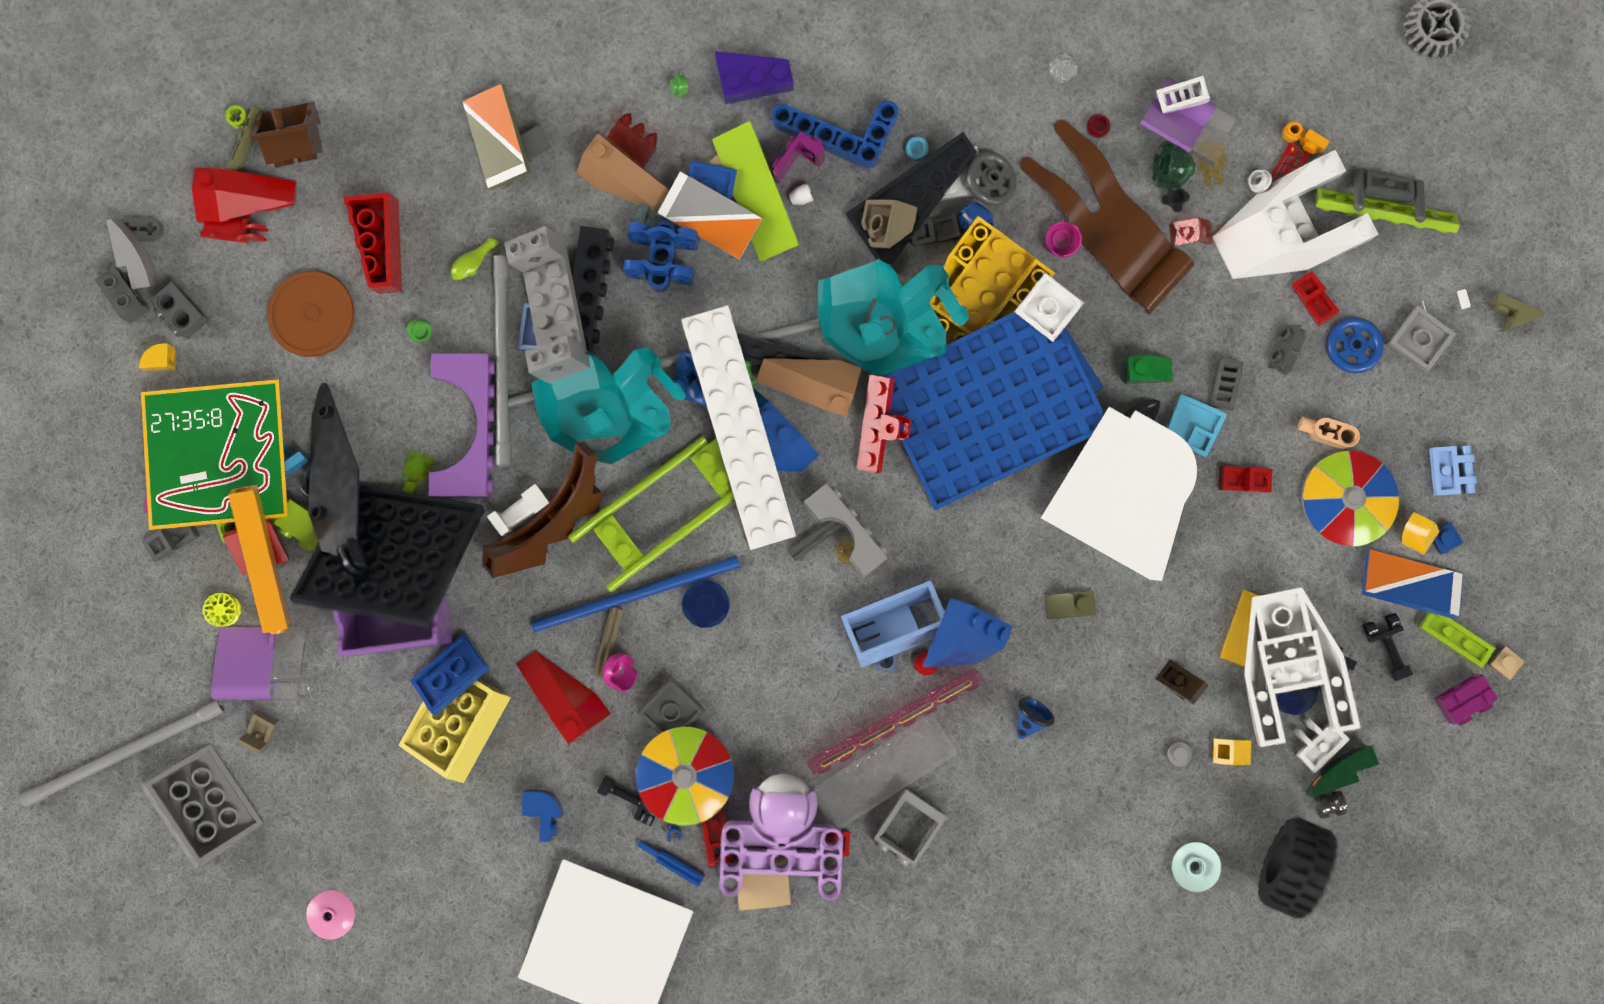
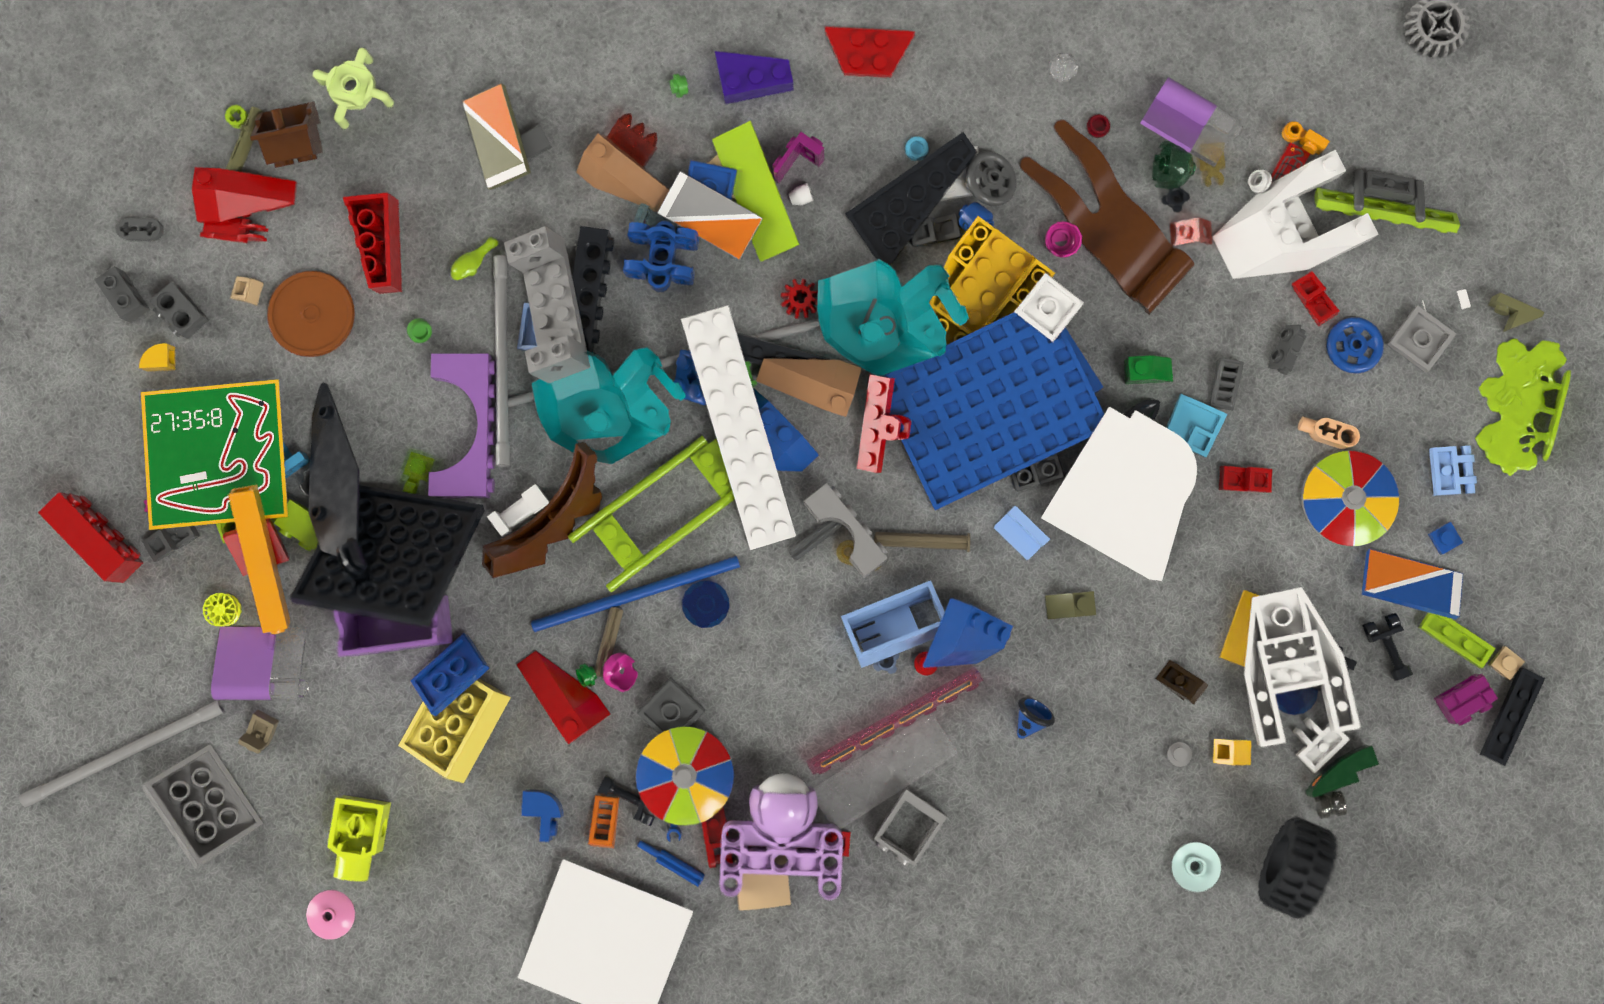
light grey slope [106,219,158,289] -> none
blue beam [772,100,898,169] -> none
dark tan slope [861,200,917,249] -> none
white slope [1156,76,1210,114] -> none
yellow brick [1402,512,1440,555] -> none
none -> red brick [38,492,144,583]
none -> tan slope [230,276,264,305]
none -> yellowish green plate [313,48,394,129]
none -> neon yellow brick [327,795,391,881]
none -> green plate [576,663,597,687]
none -> orange slope [588,795,620,849]
none -> red gear [781,279,818,319]
none -> red wing [825,27,915,78]
none -> dark tan axle [874,532,970,552]
none -> light blue panel [994,506,1050,560]
none -> dark grey slope [1012,454,1065,491]
none -> lime plant [1475,338,1571,476]
none -> black plate [1479,667,1545,766]

